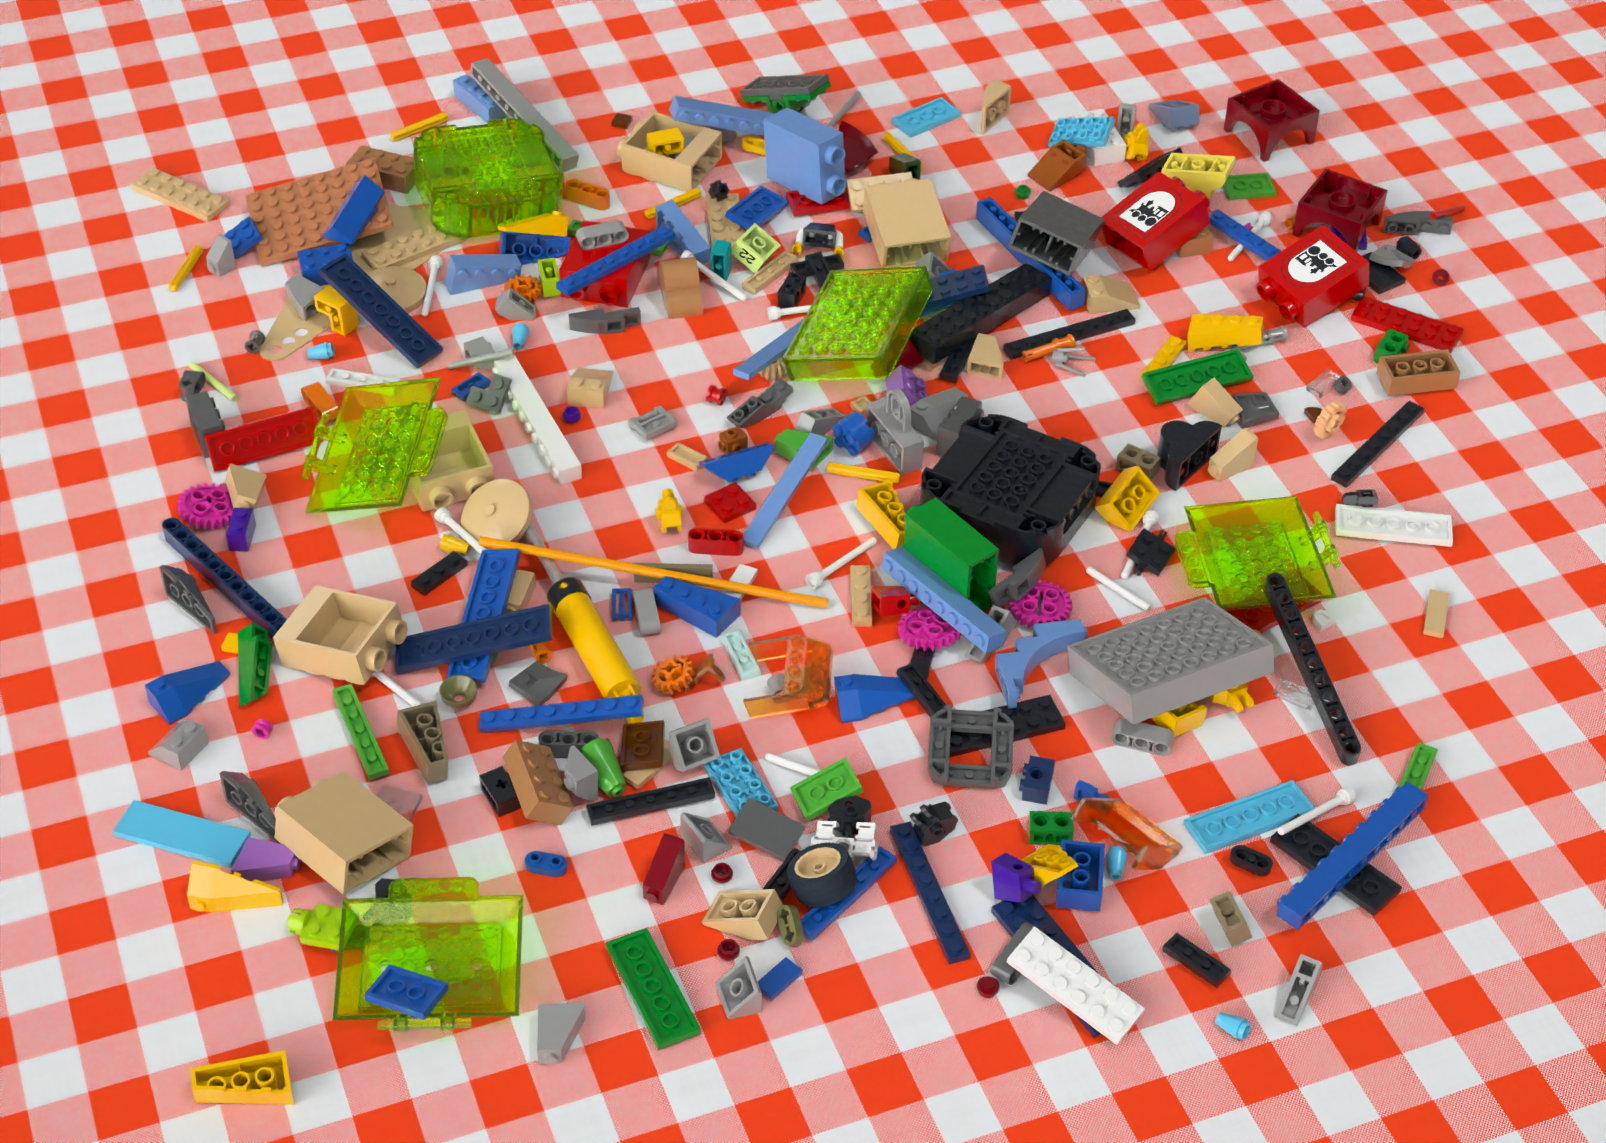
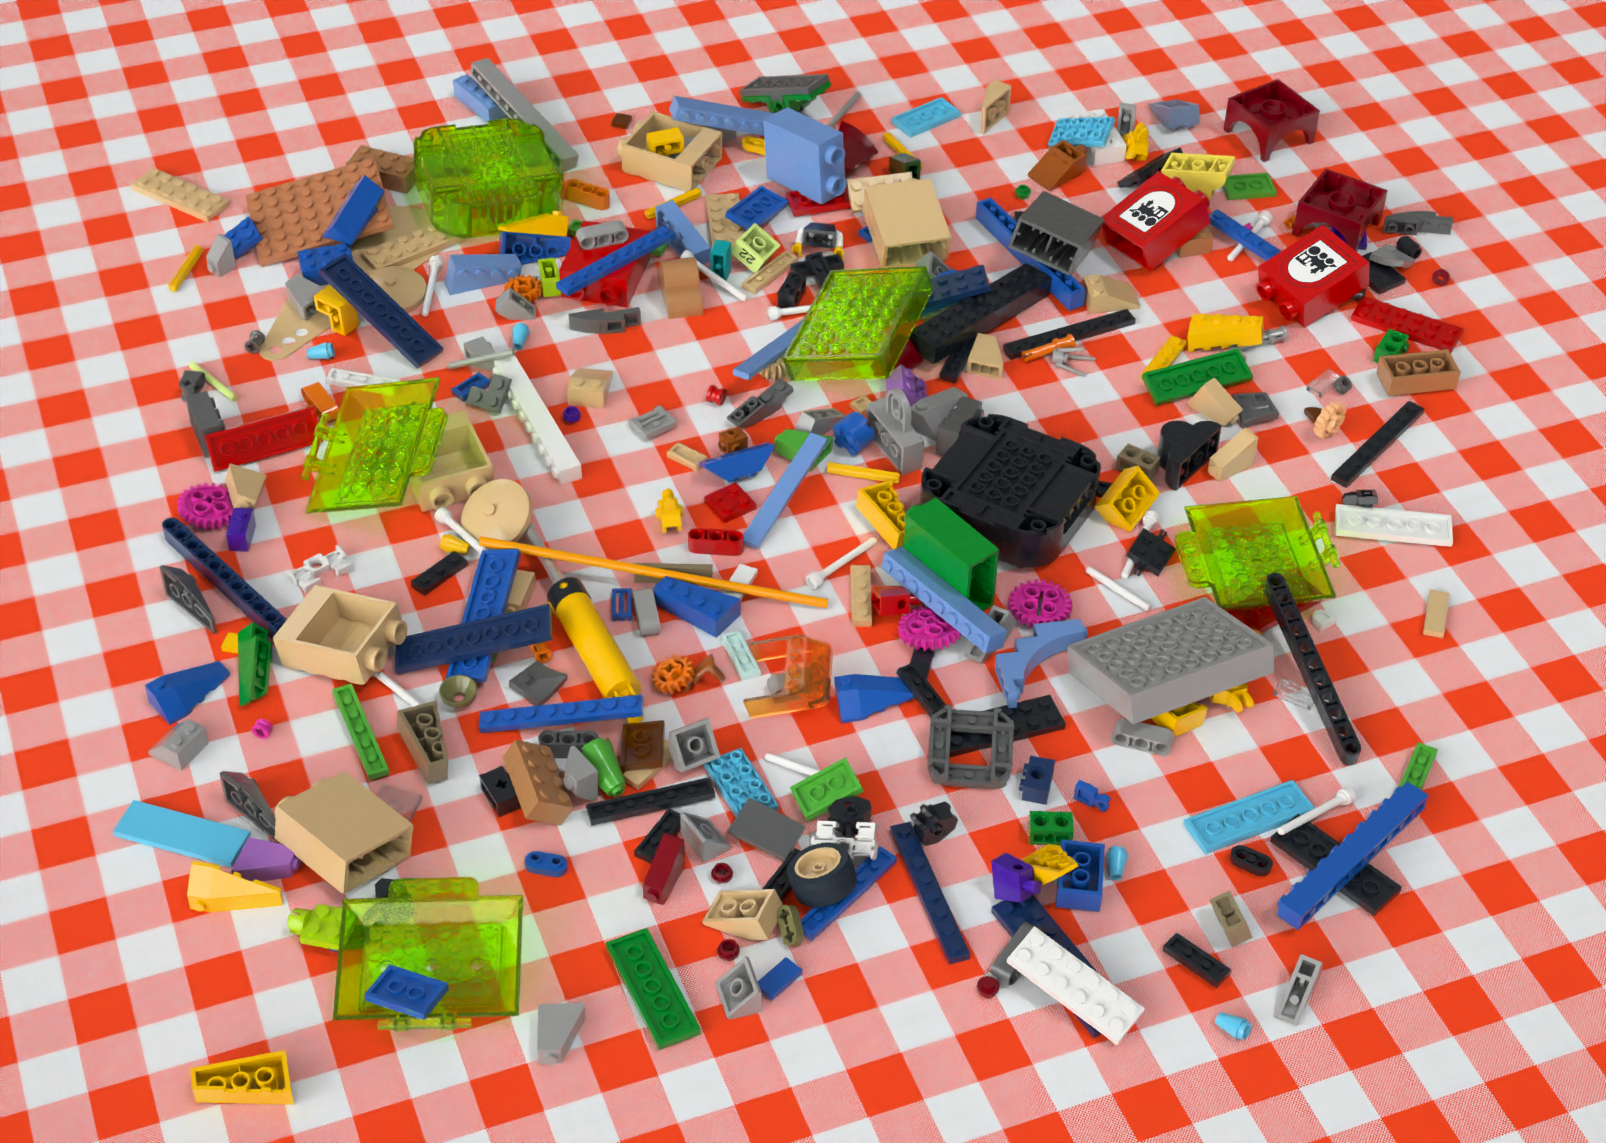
yellow axle [390,112,448,142] -> none
black gear [708,180,730,202] -> none
dark grey slope [989,548,1046,607] -> none
clear orange windscreen [1070,797,1183,870] -> none
red bar [1430,205,1465,219] -> none
none -> white piece [287,545,353,593]
none -> black tile [634,808,681,864]

